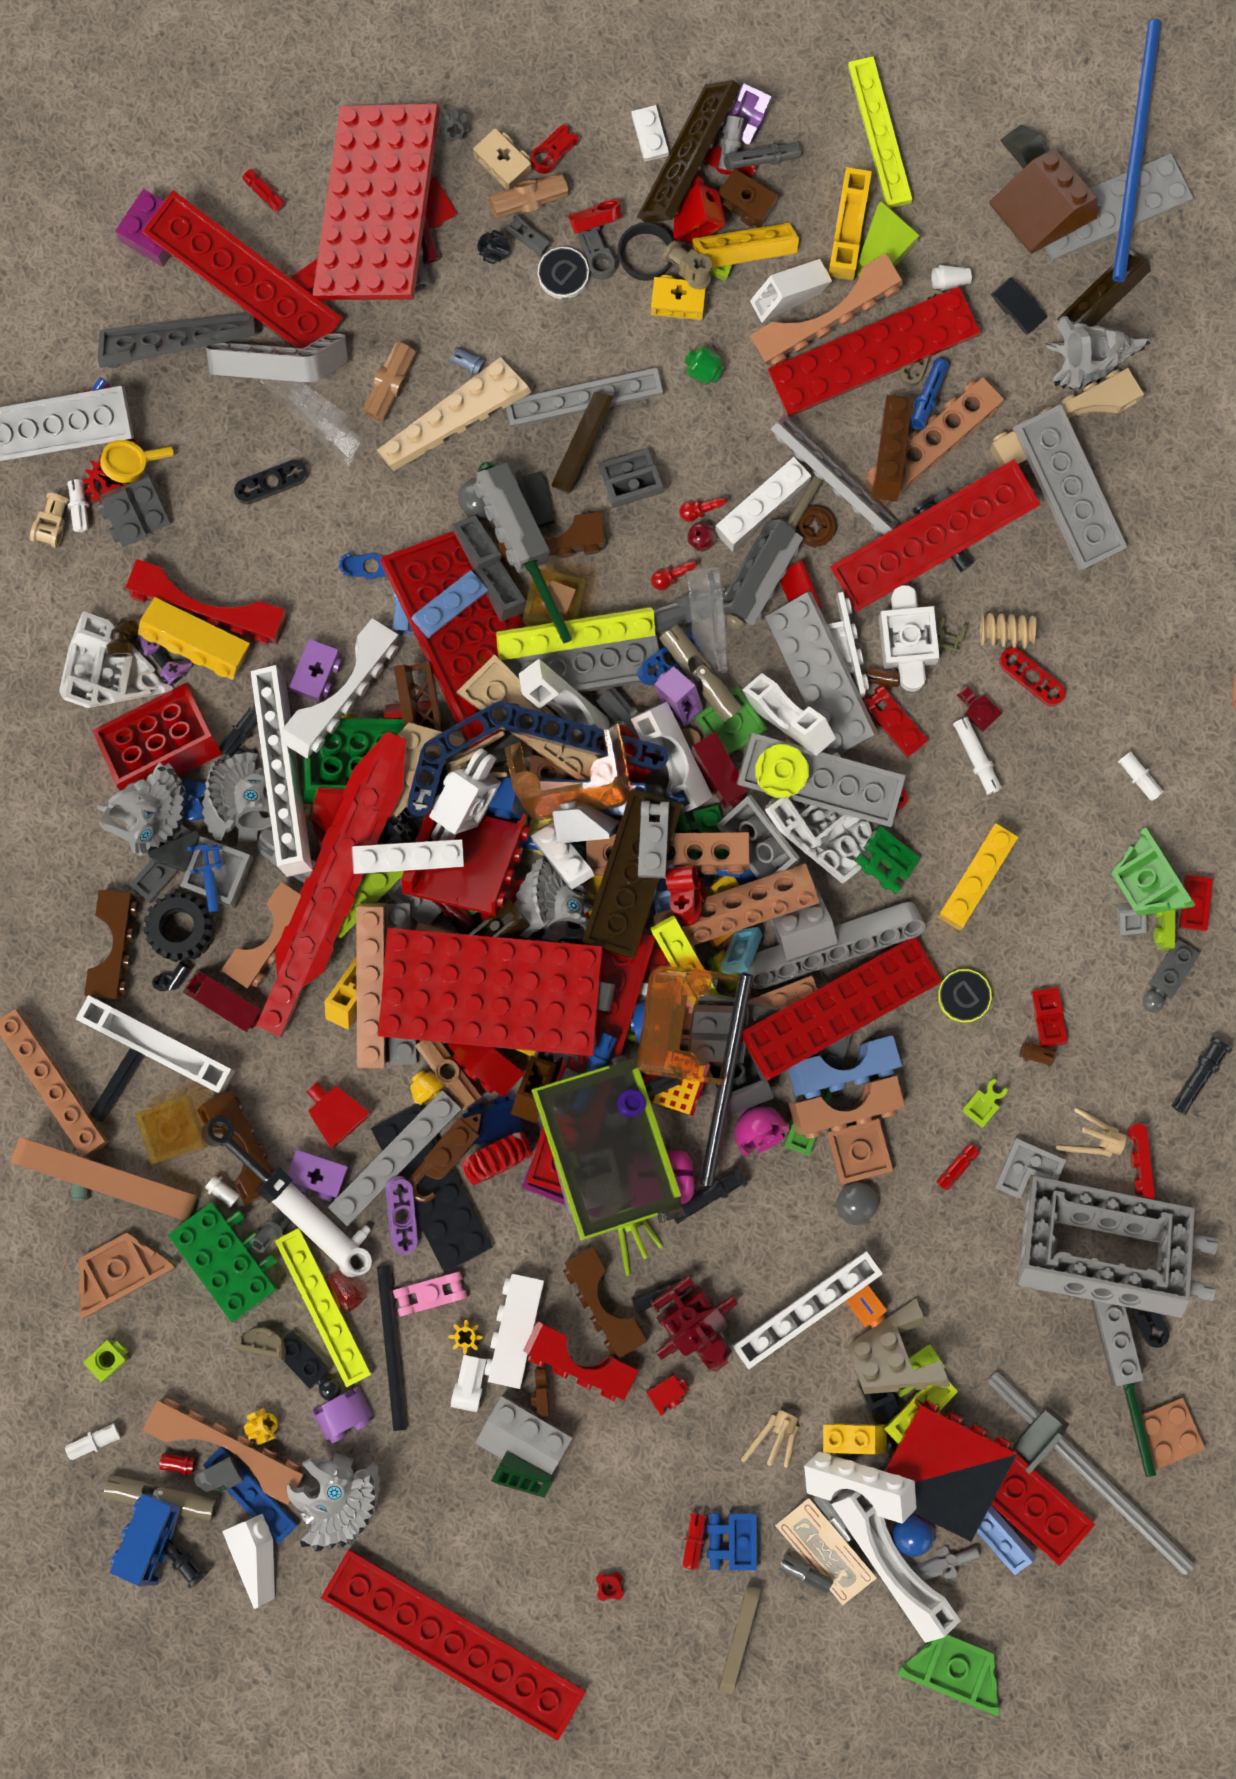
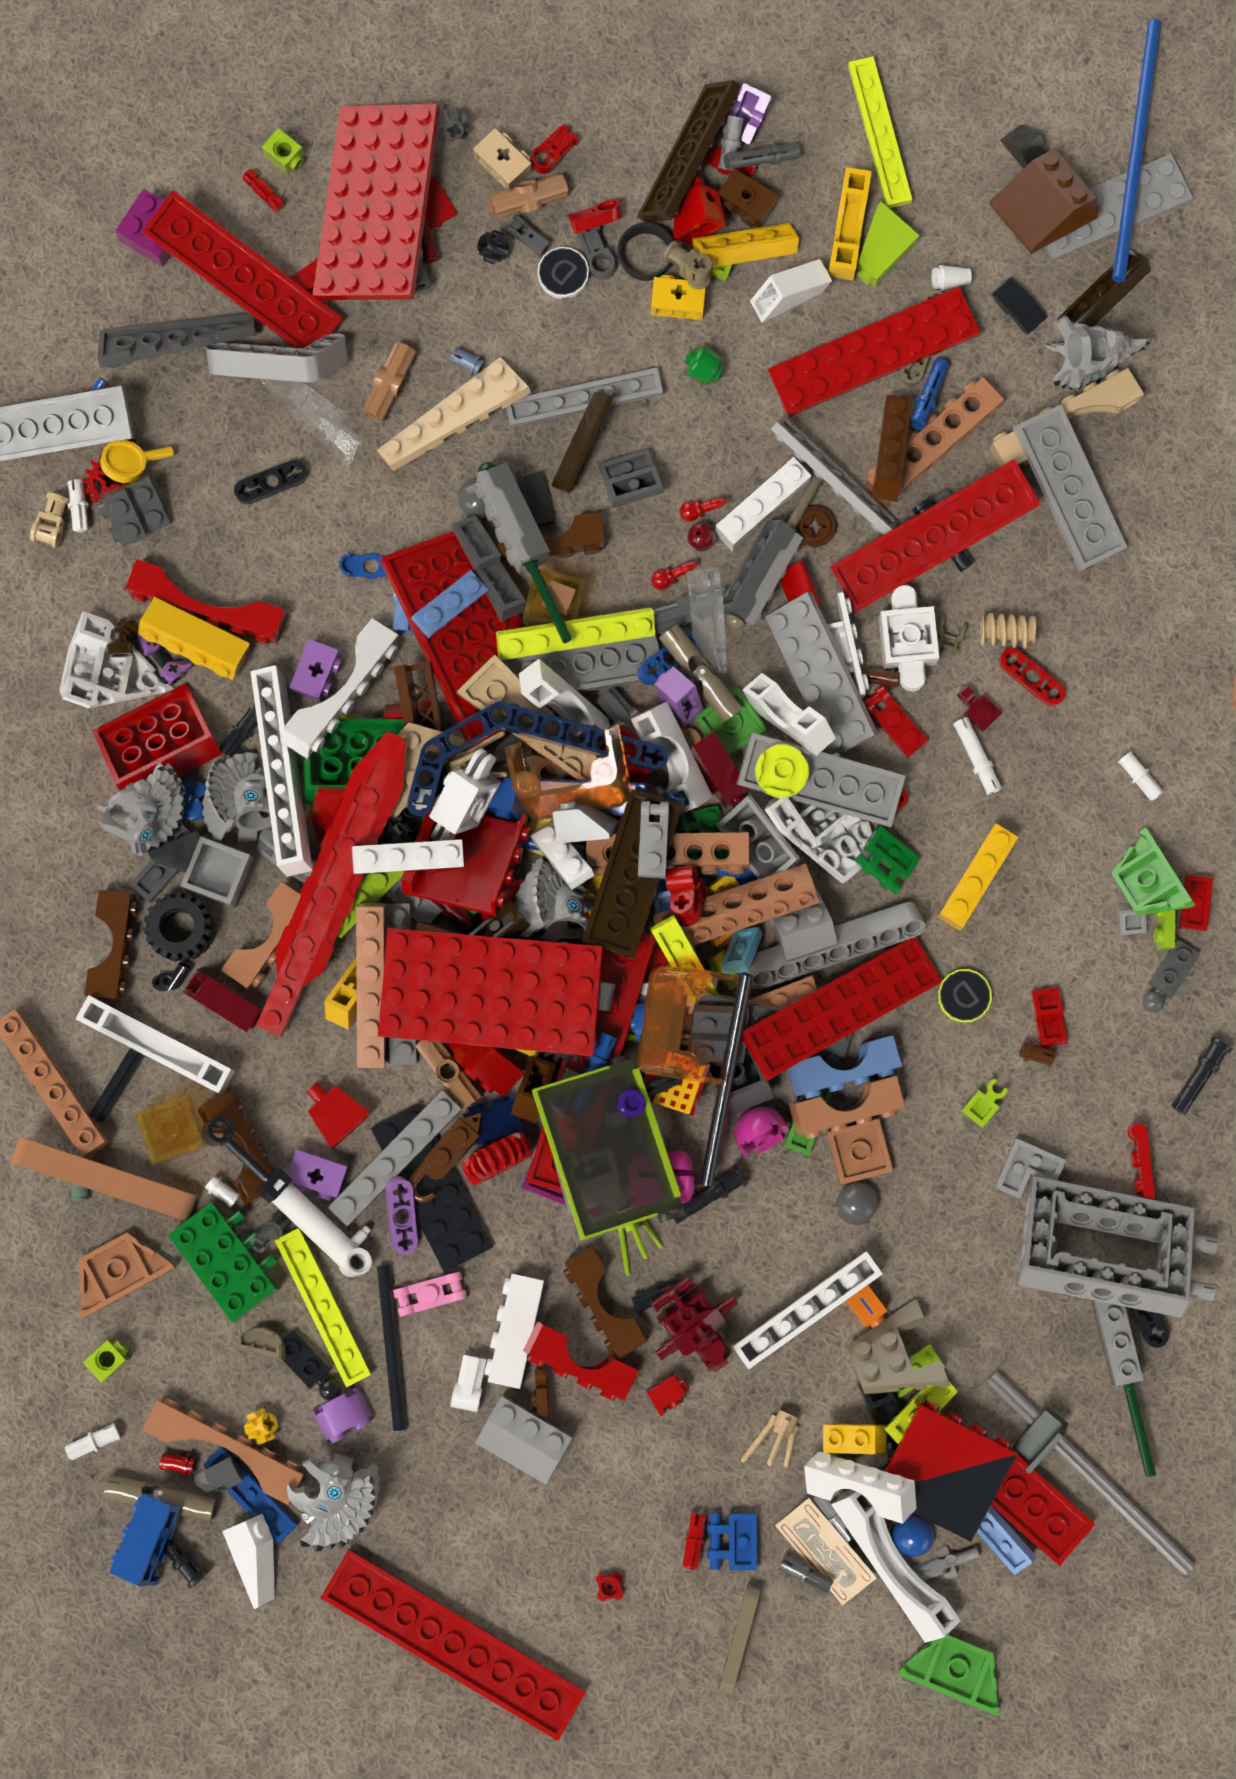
blue piece [187,844,225,912] -> none
clear red cone [326,1271,363,1313] -> none
yellow cone [410,1070,445,1105] -> none
yellow gear [448,1320,483,1354] -> none
dark green slope [491,1452,554,1498] -> none
white plate [631,105,669,162] -> none
nougat arch [750,253,903,366] -> none
red axle [937,1144,980,1191] -> none
tan plant [1056,1108,1126,1157] -> none
nougat plate [1141,1397,1205,1470] -> none
none -> lime brick [262,128,304,175]

